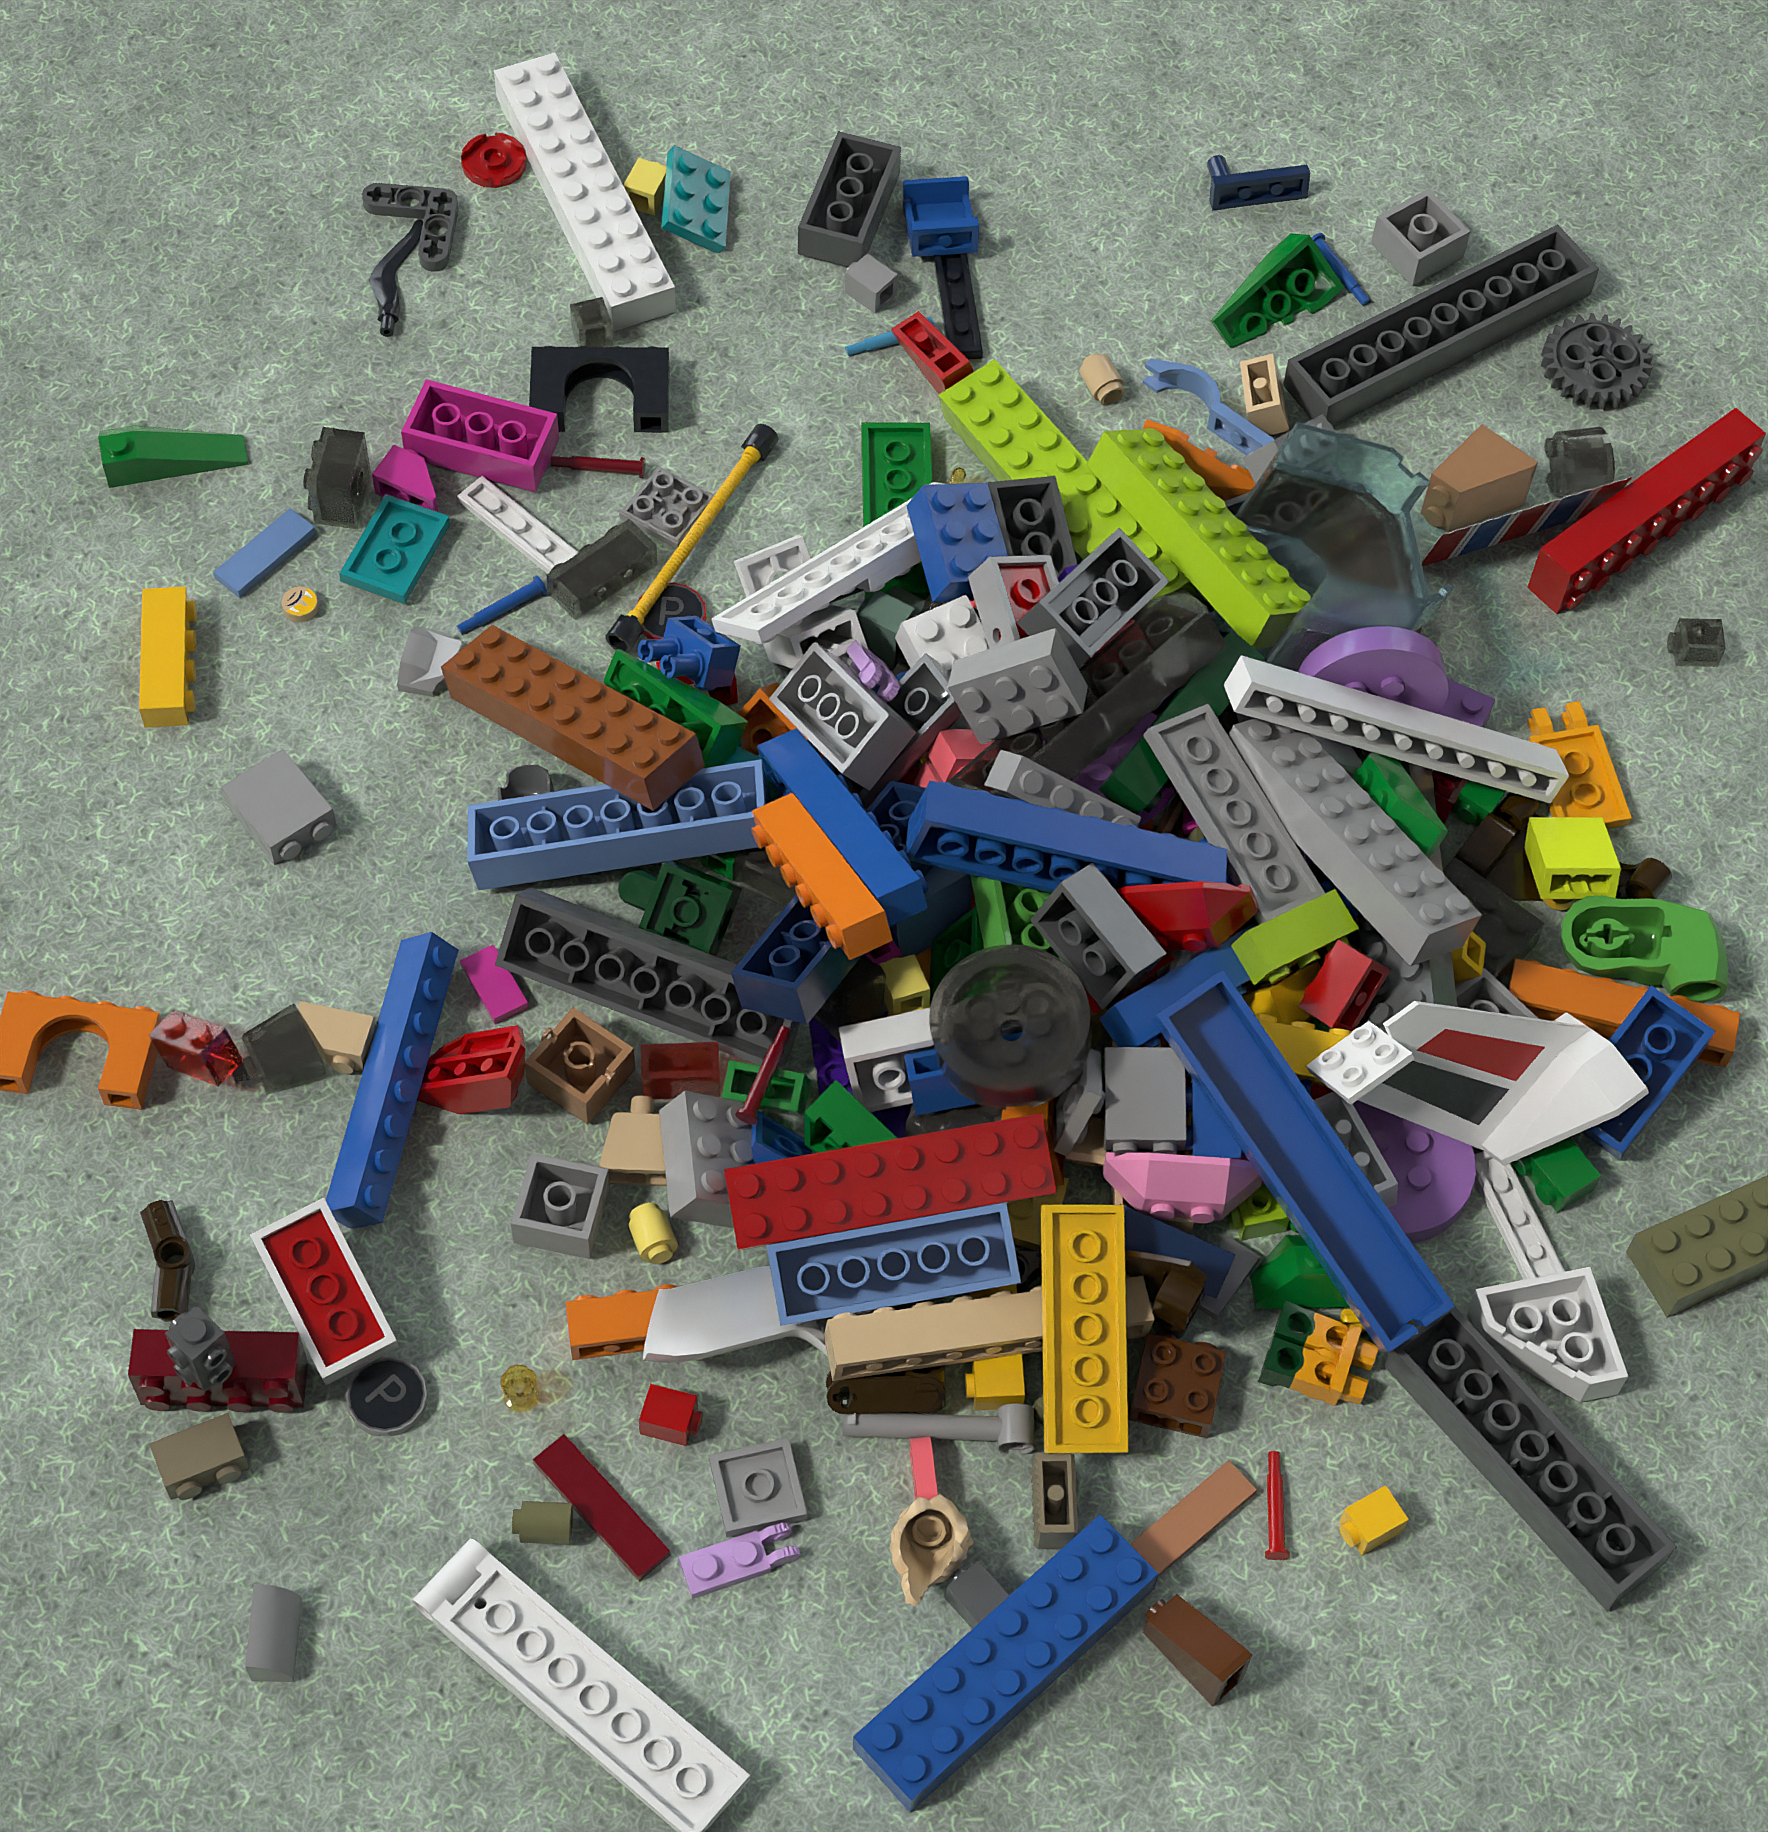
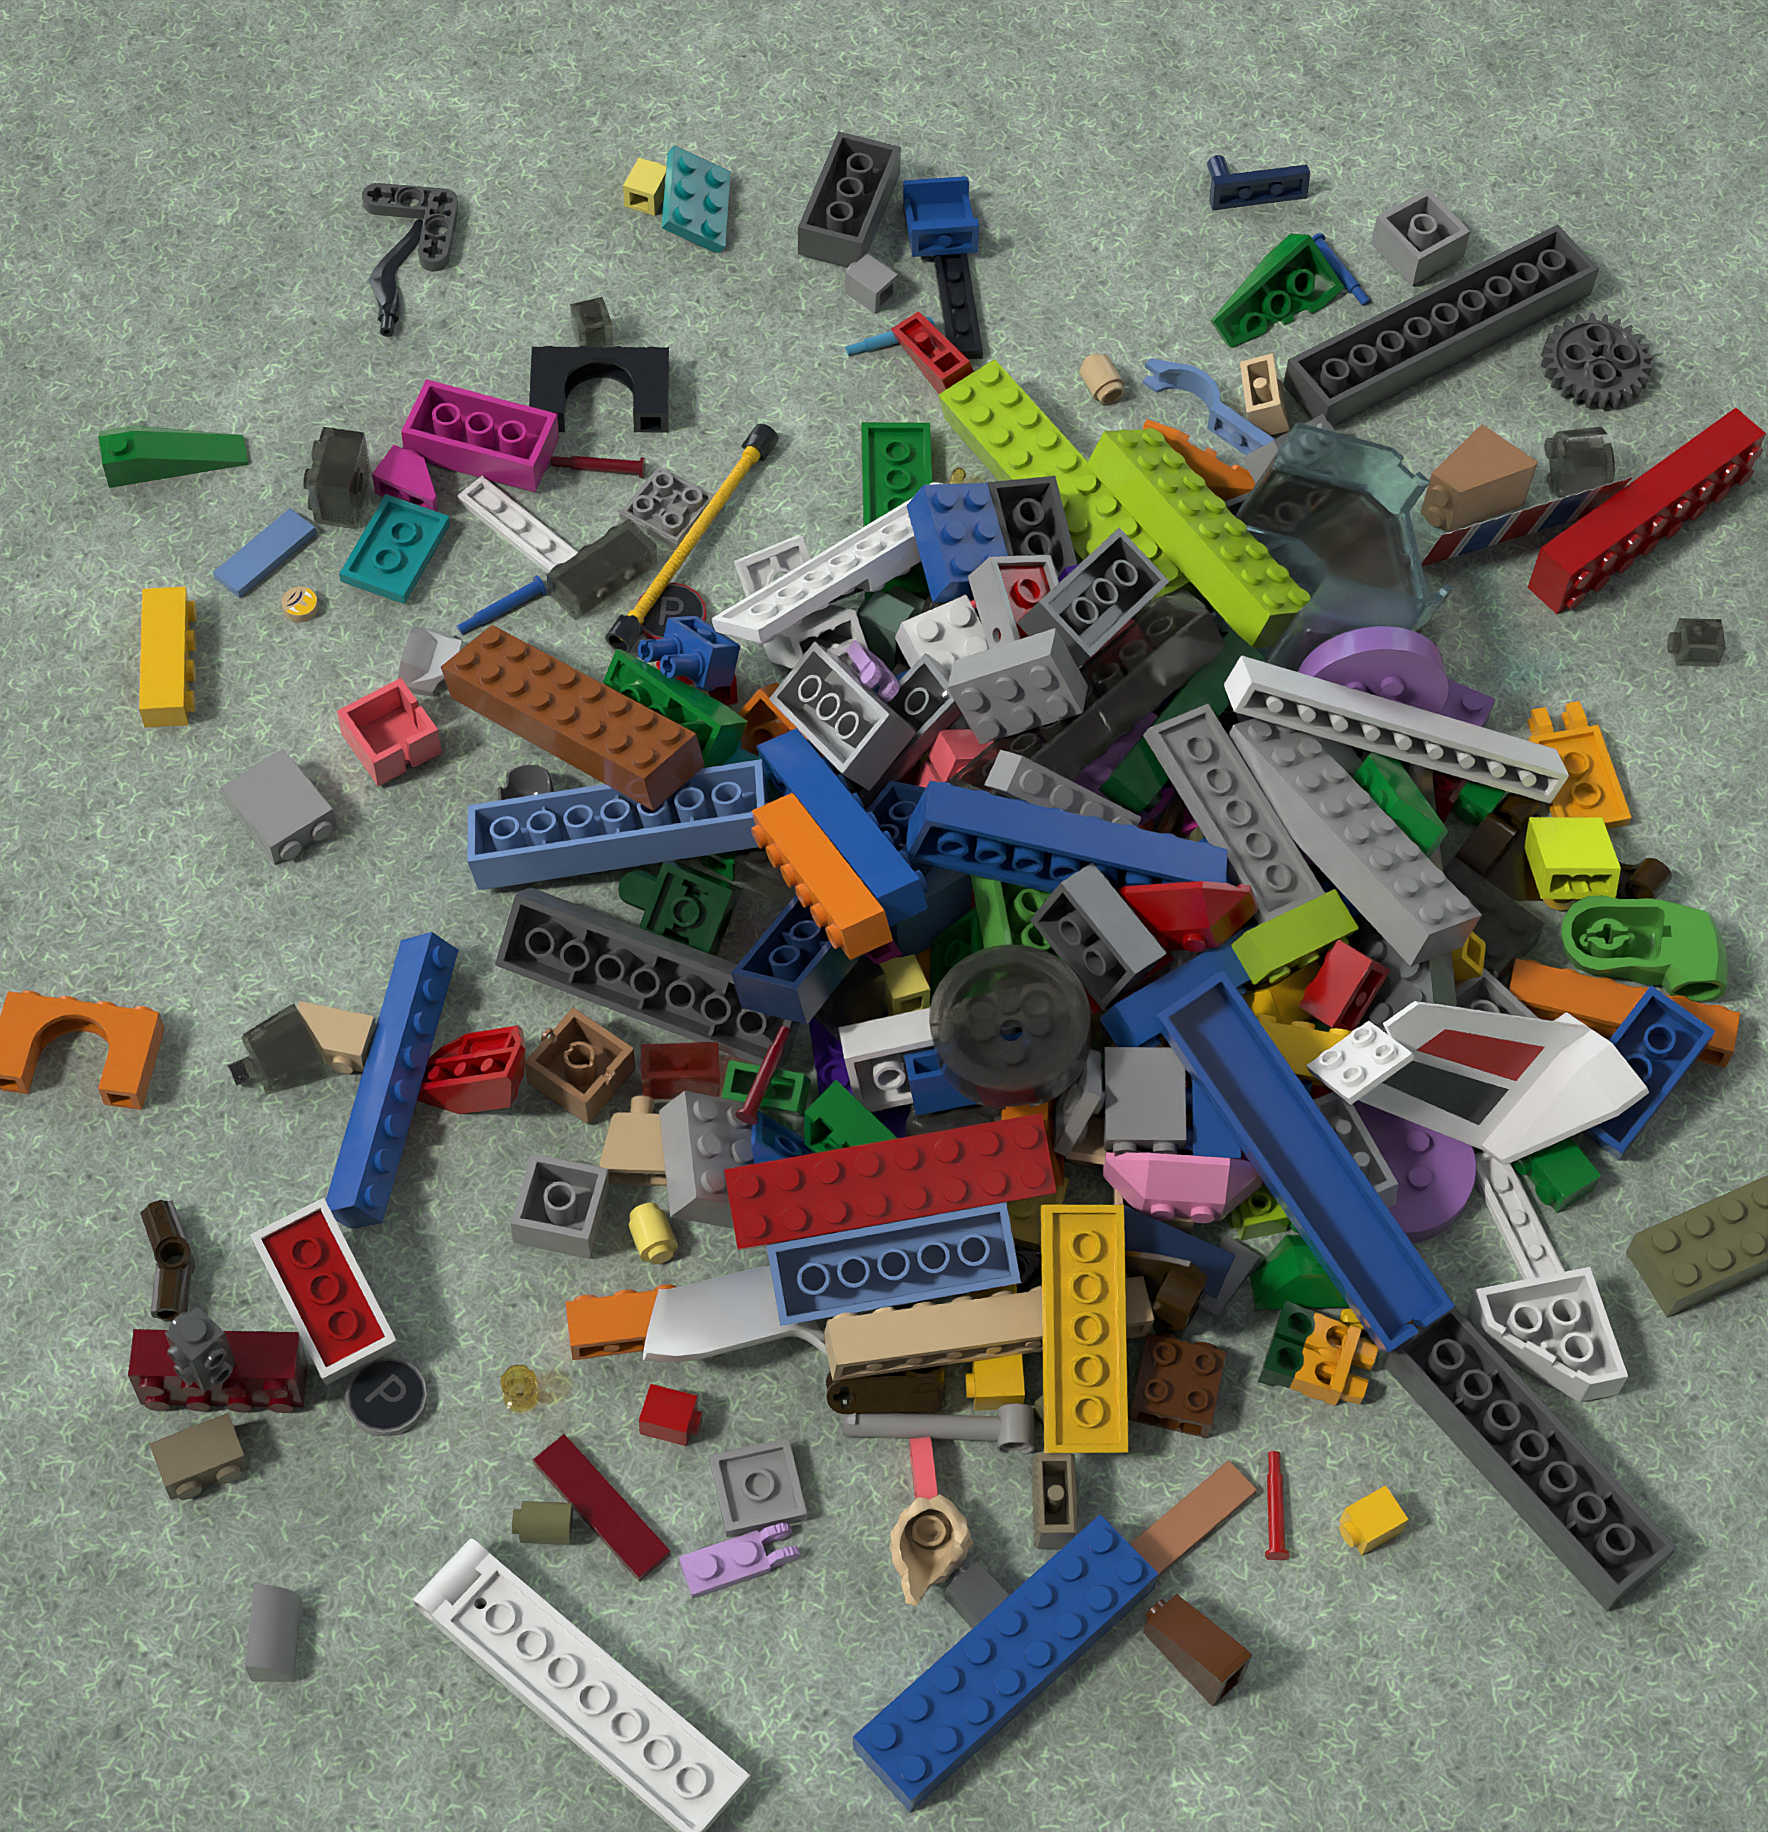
clear red brick [148,1009,244,1087] -> none
dark pink tile [460,944,529,1024] -> none
red tile [461,133,527,188] -> none
white brick [494,53,676,331] -> none
none -> coral piece [337,678,442,787]

